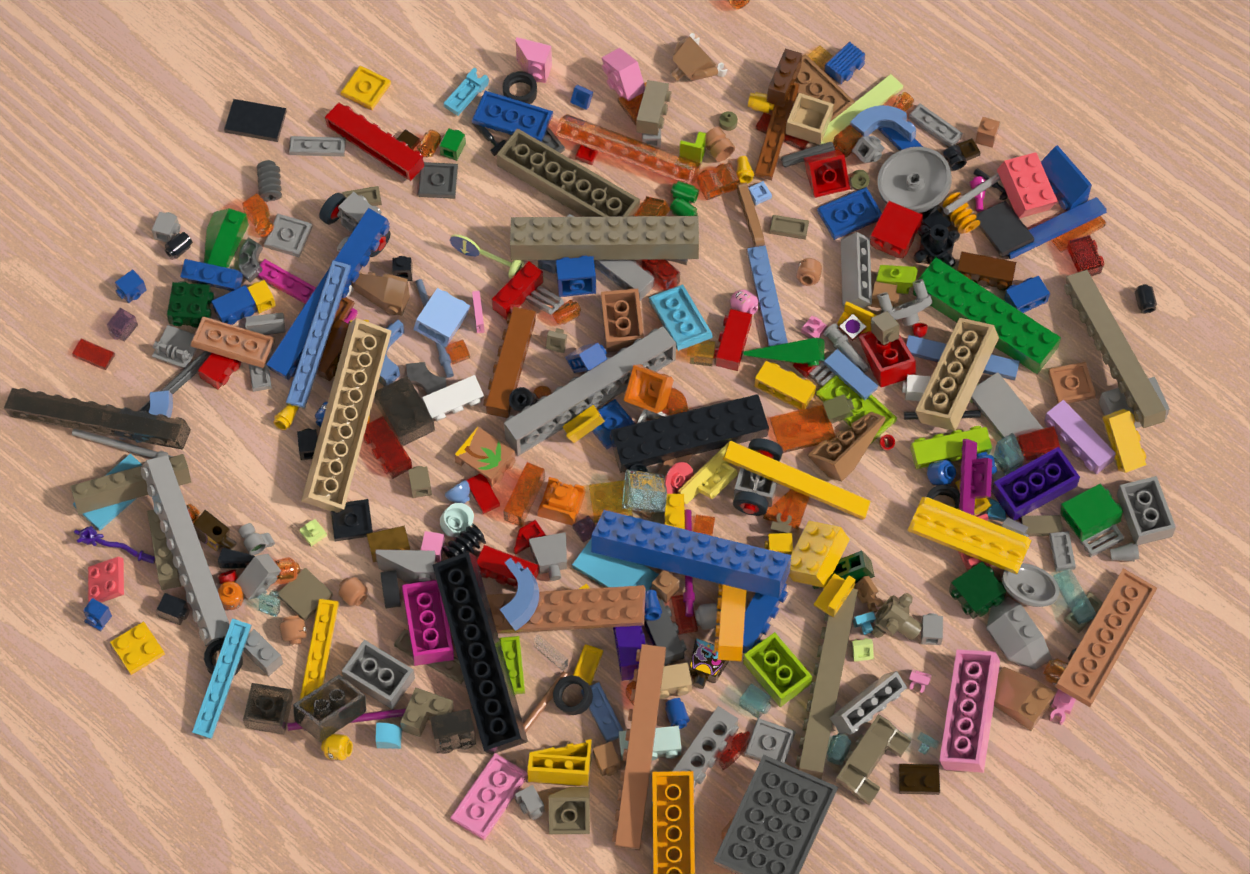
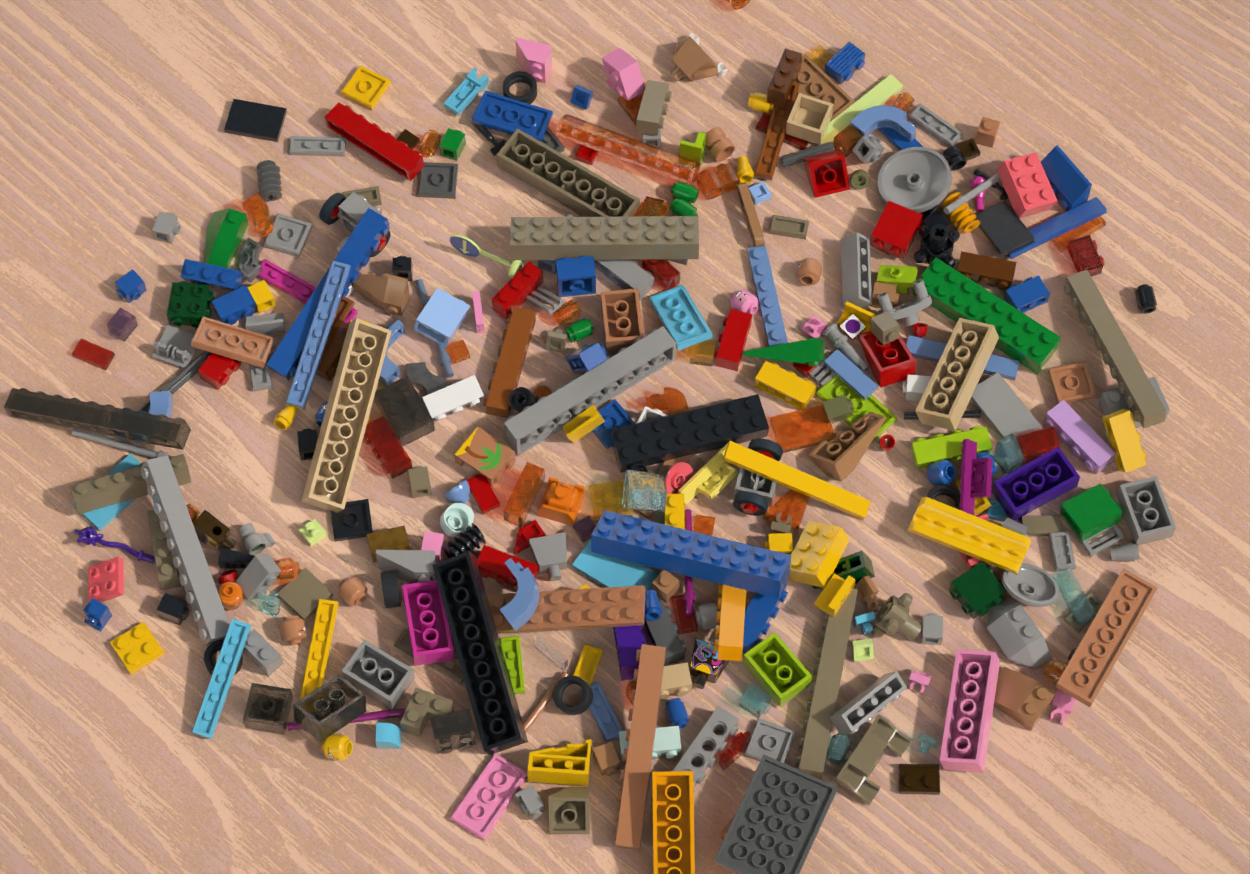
black brick [165,232,193,259] -> none
orange brick [624,364,674,413] -> none
olive tile [719,111,738,131] -> none
blue tile [817,187,882,240] -> none
none -> green brick [565,318,595,342]

